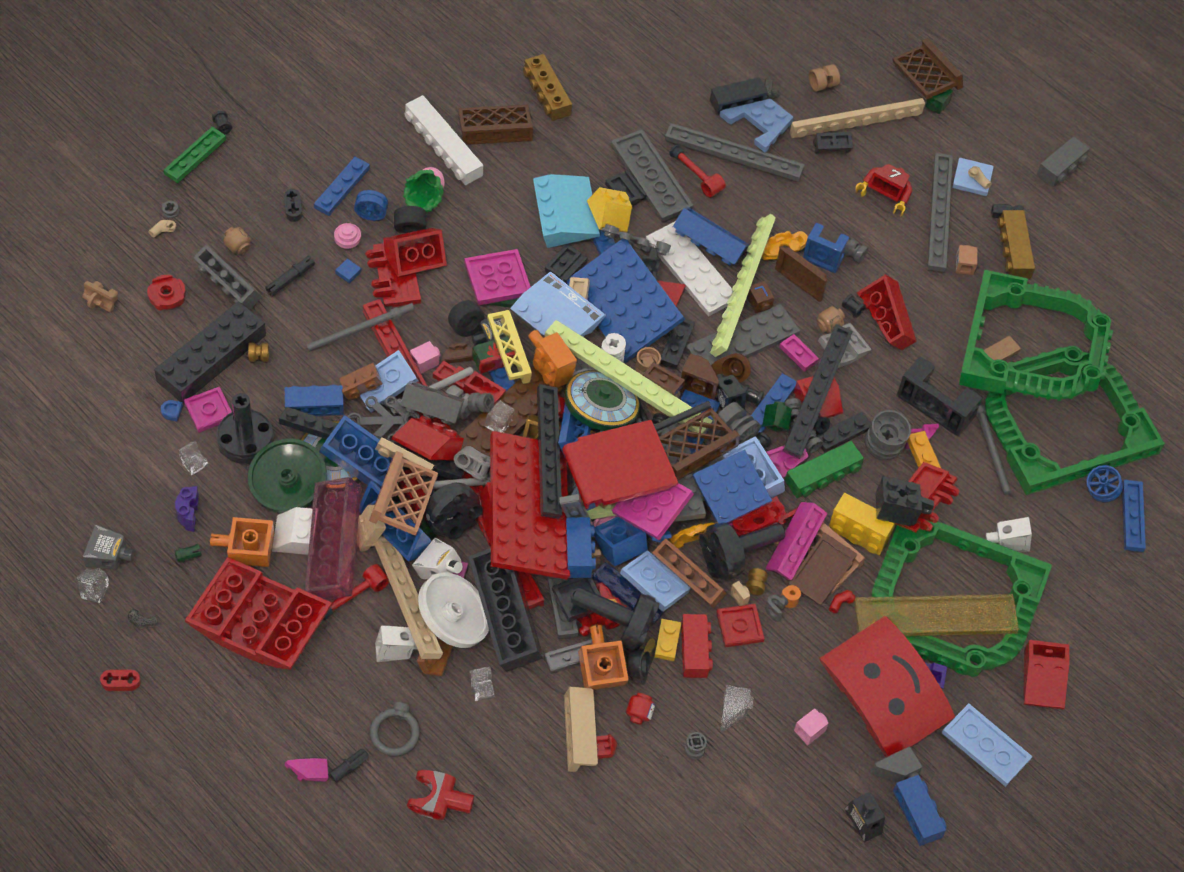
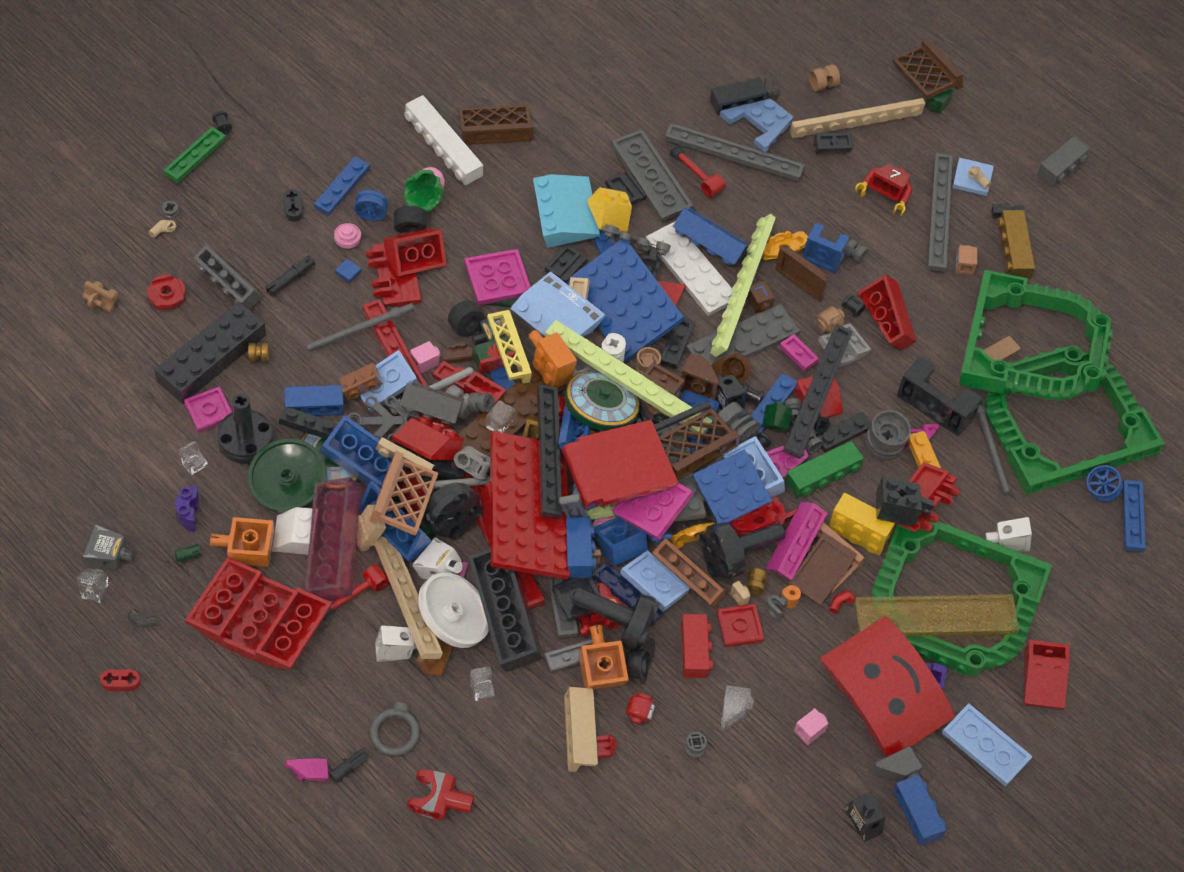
blue tile [161,400,183,422] -> none
medium nougat head [223,227,251,255] -> none
pearl gold brick [523,54,572,121] -> none
yellow plate [654,619,681,661] -> none

